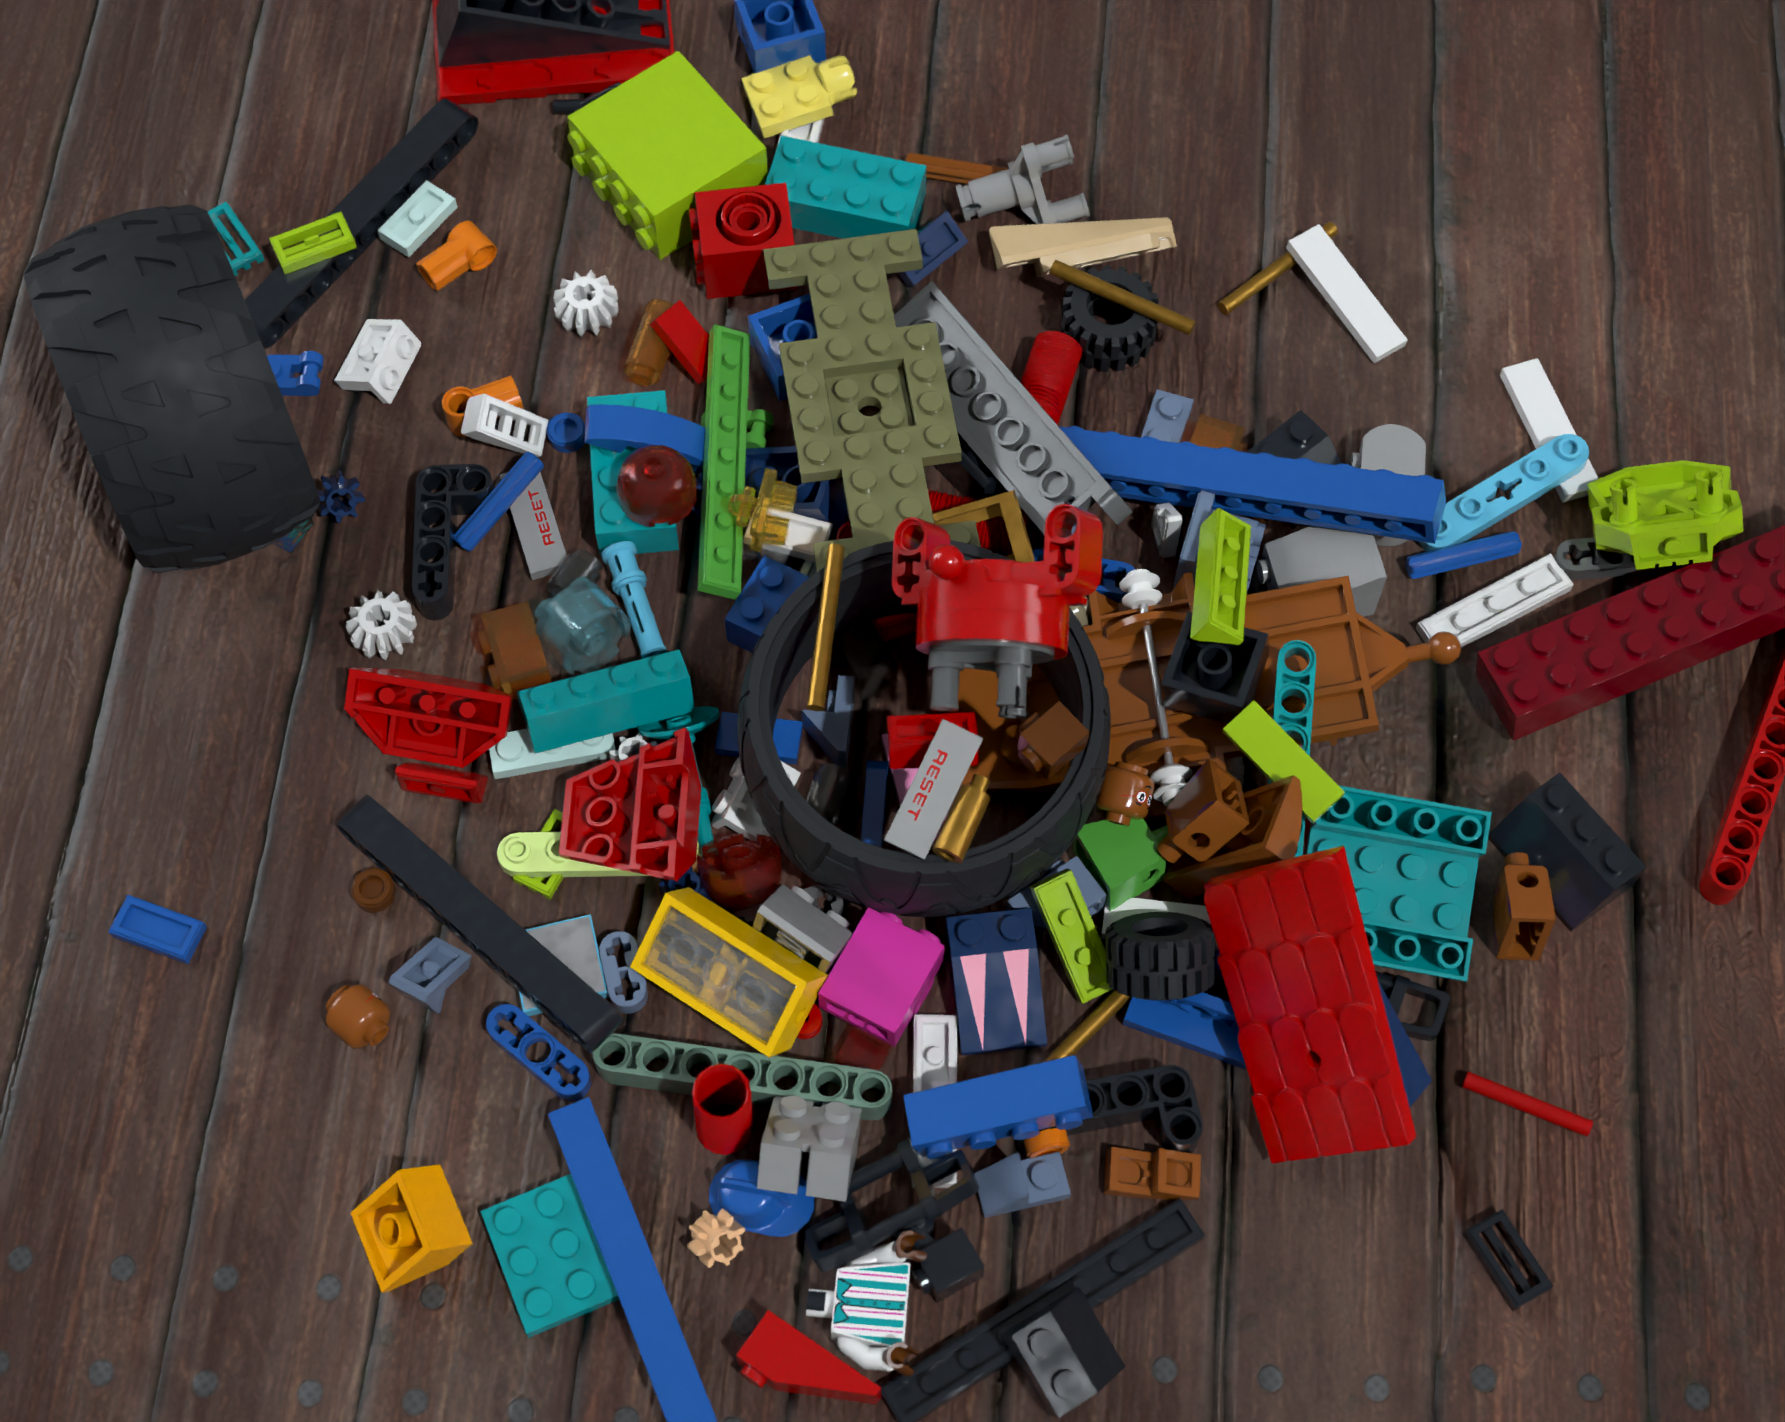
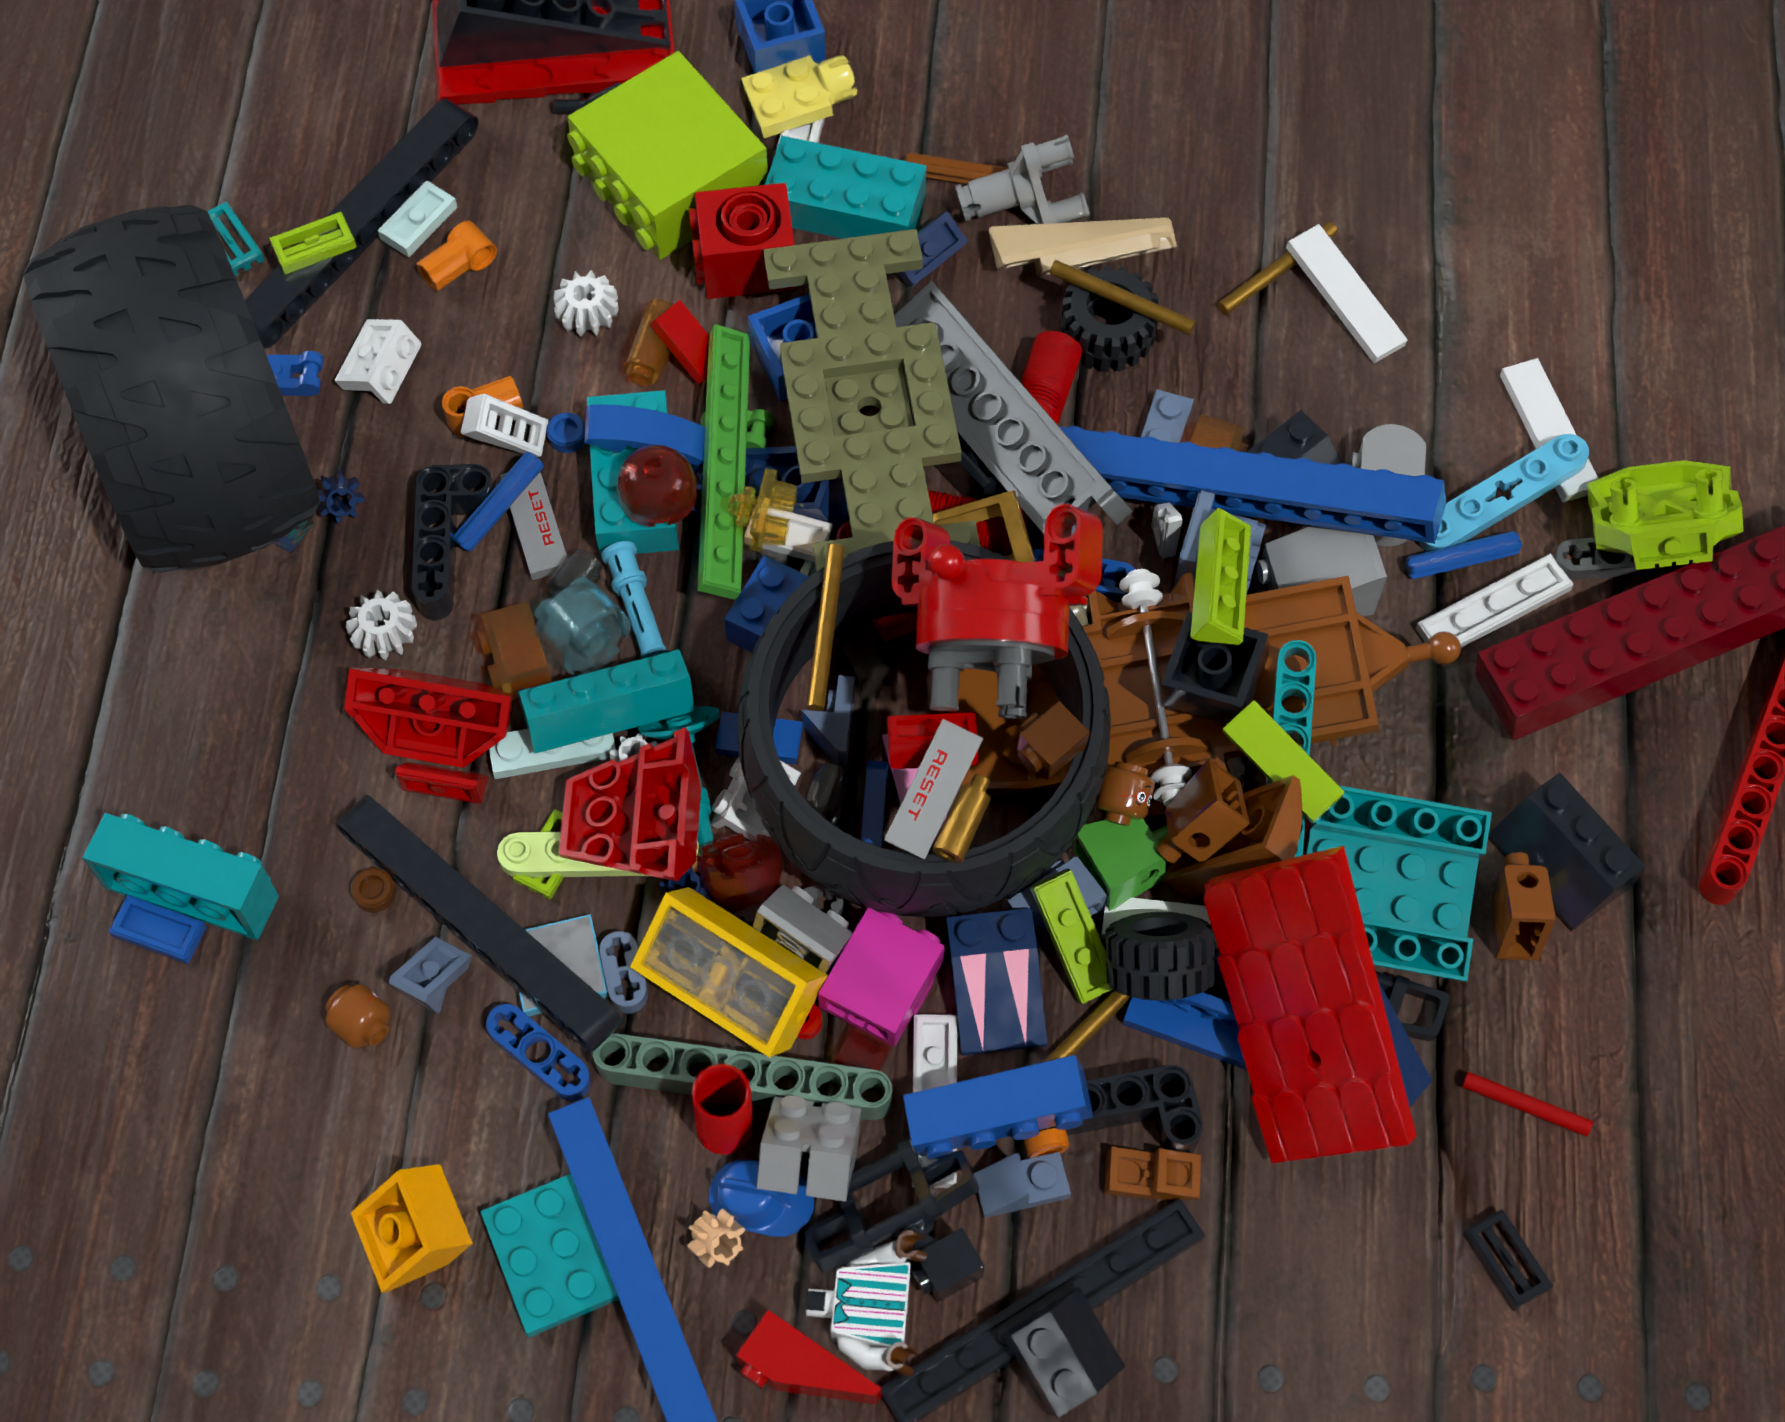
none -> teal brick [82,813,279,940]

